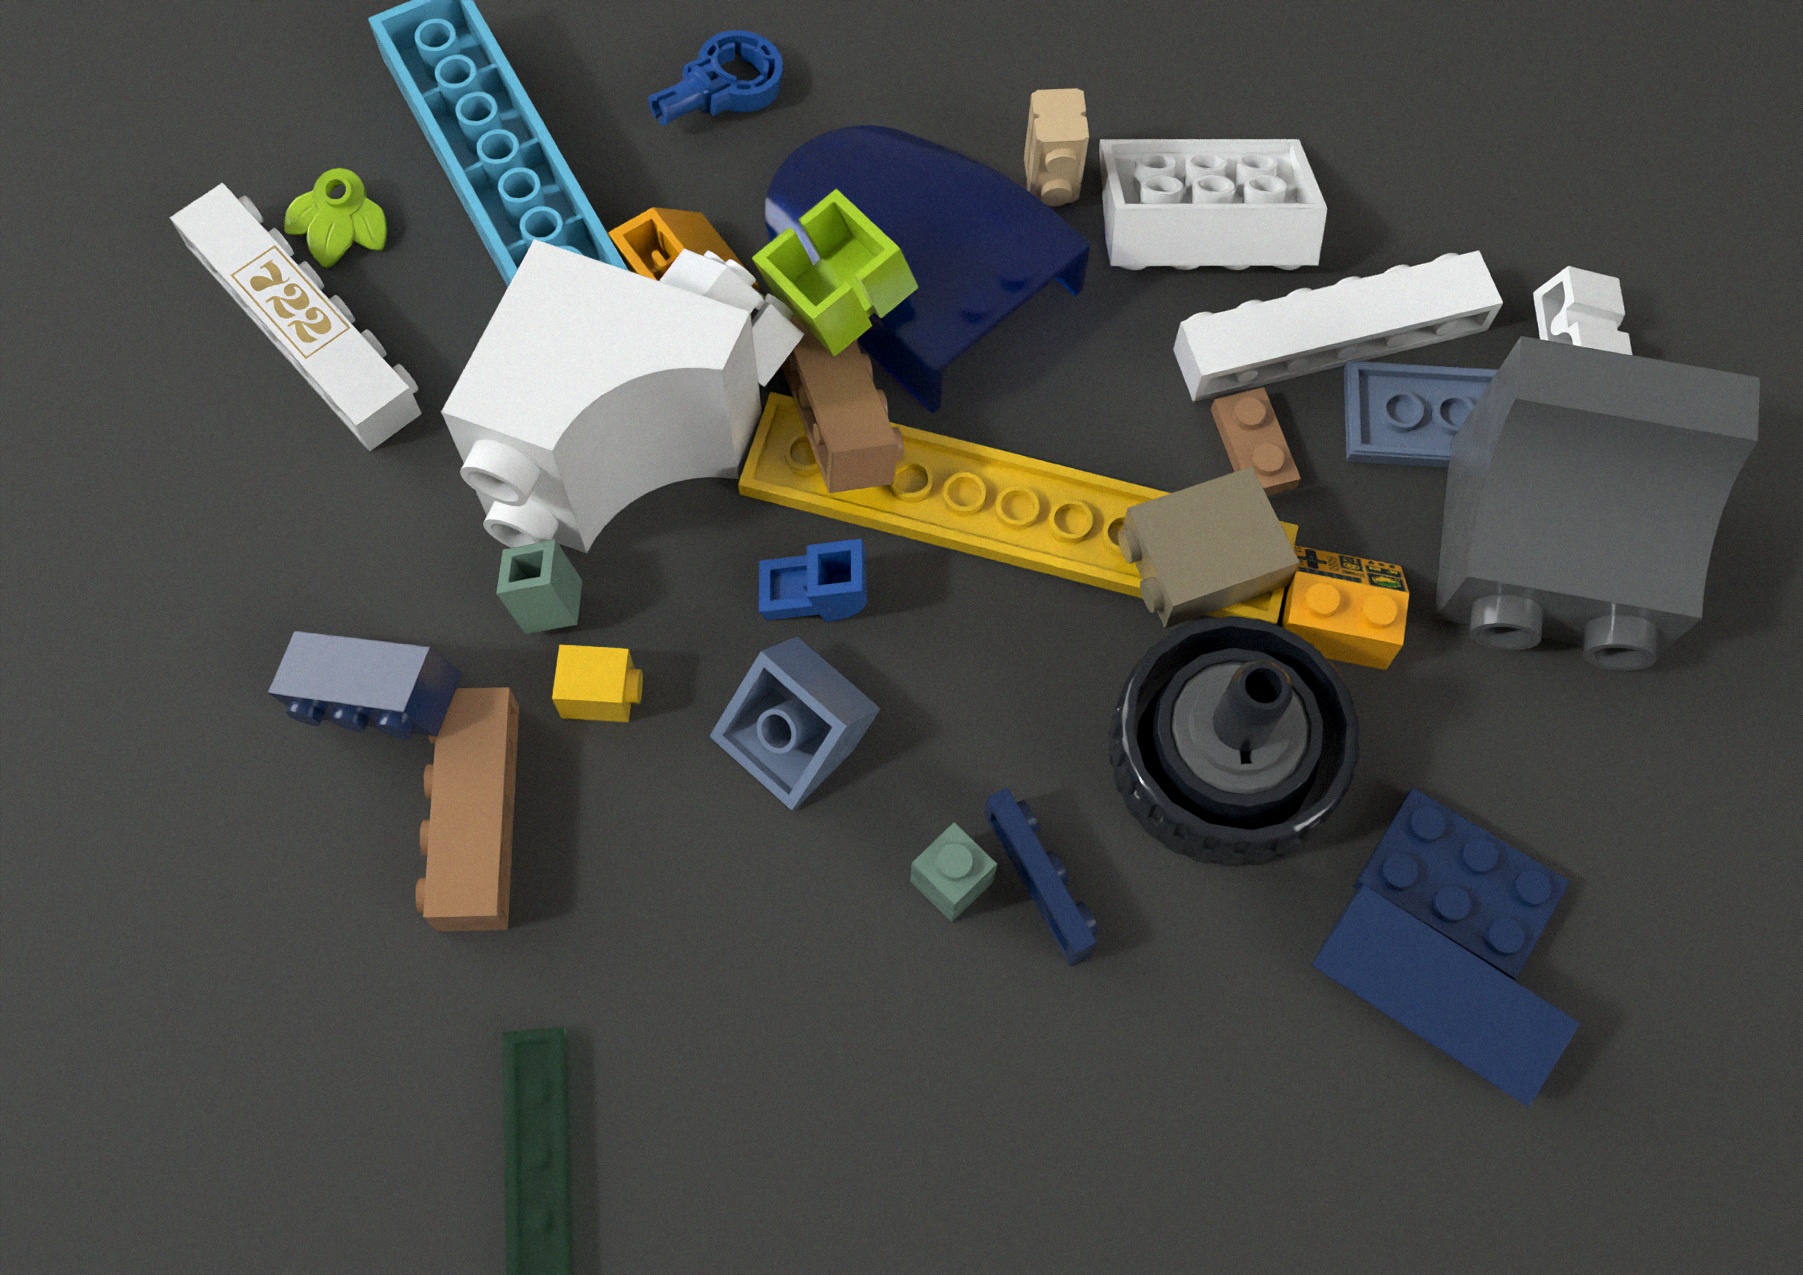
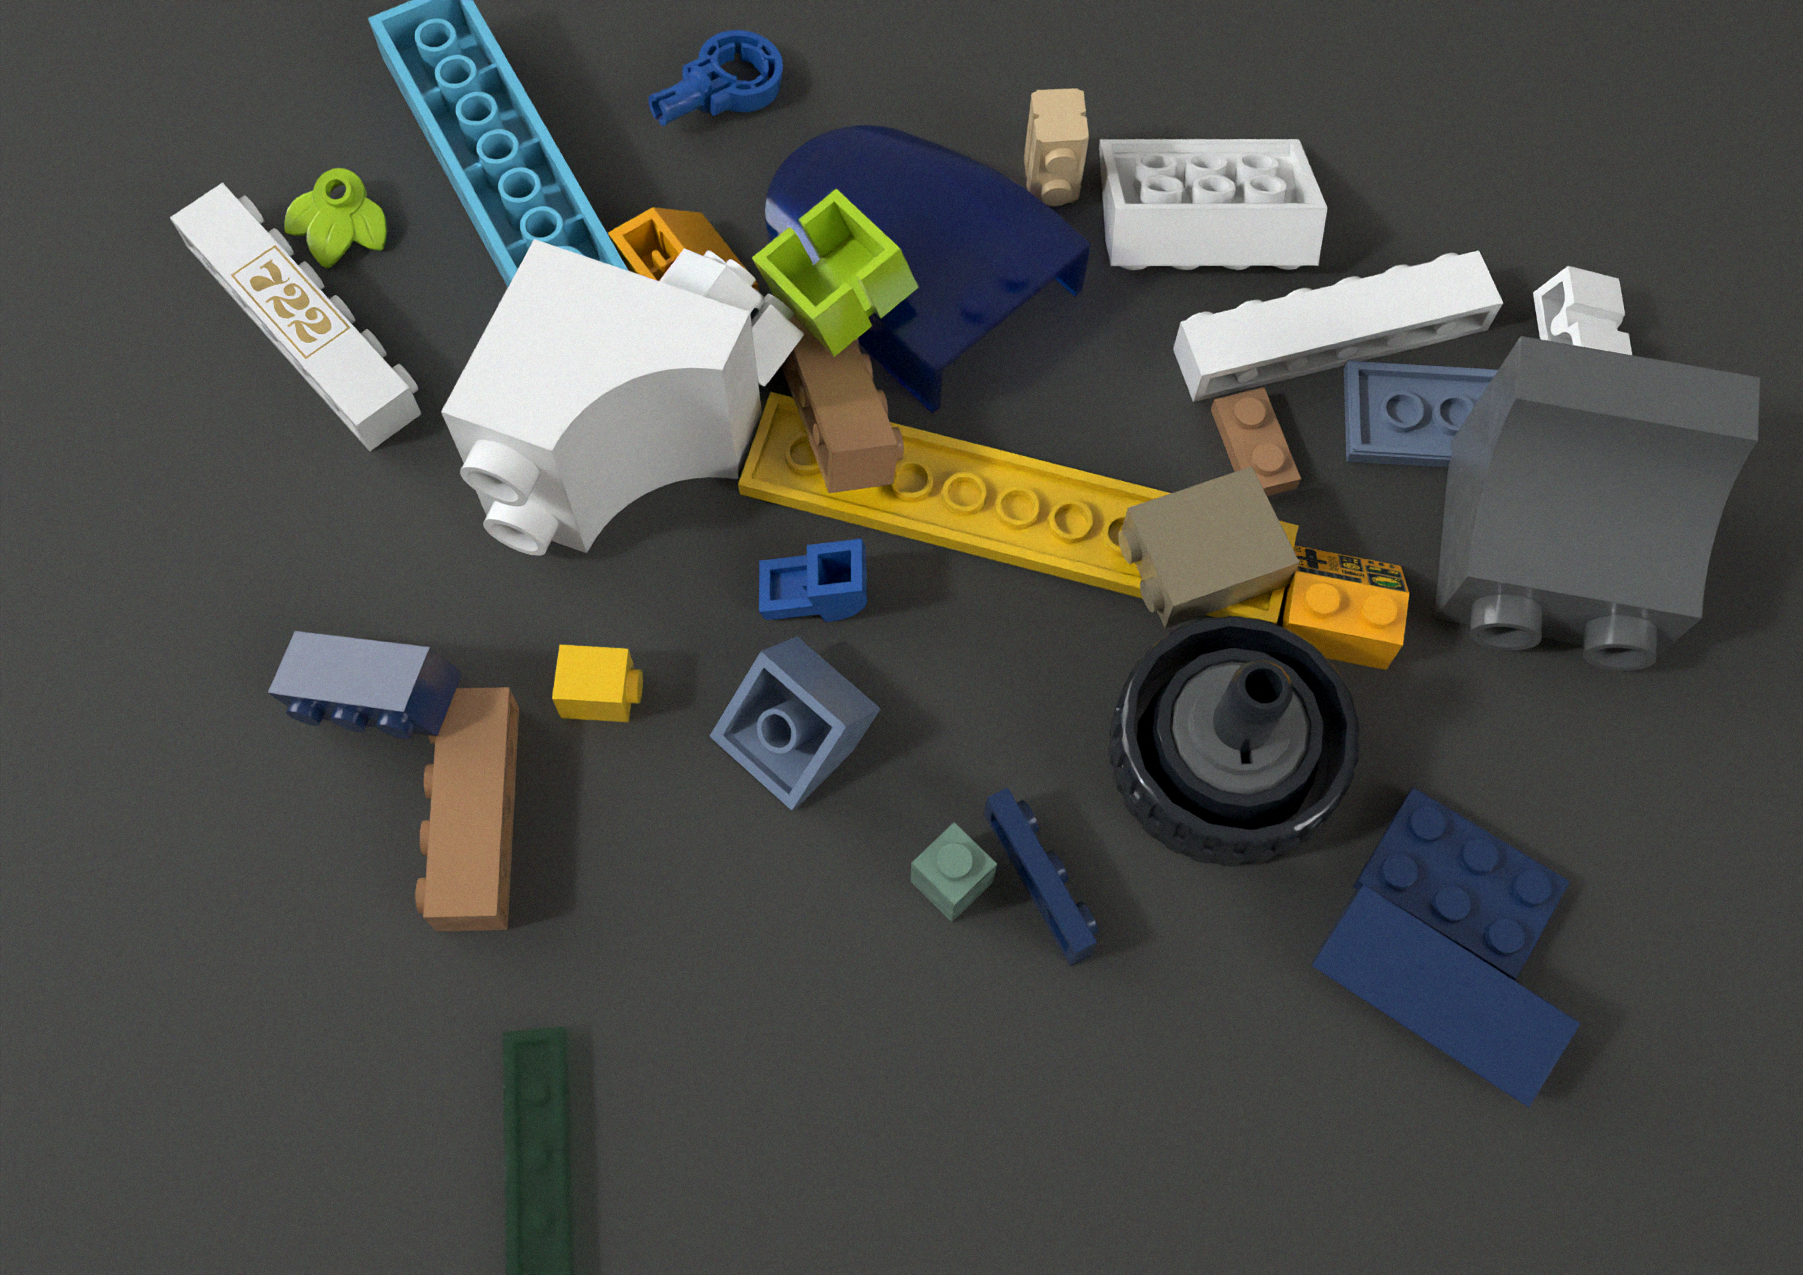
sand green brick [496,539,582,634] -> none

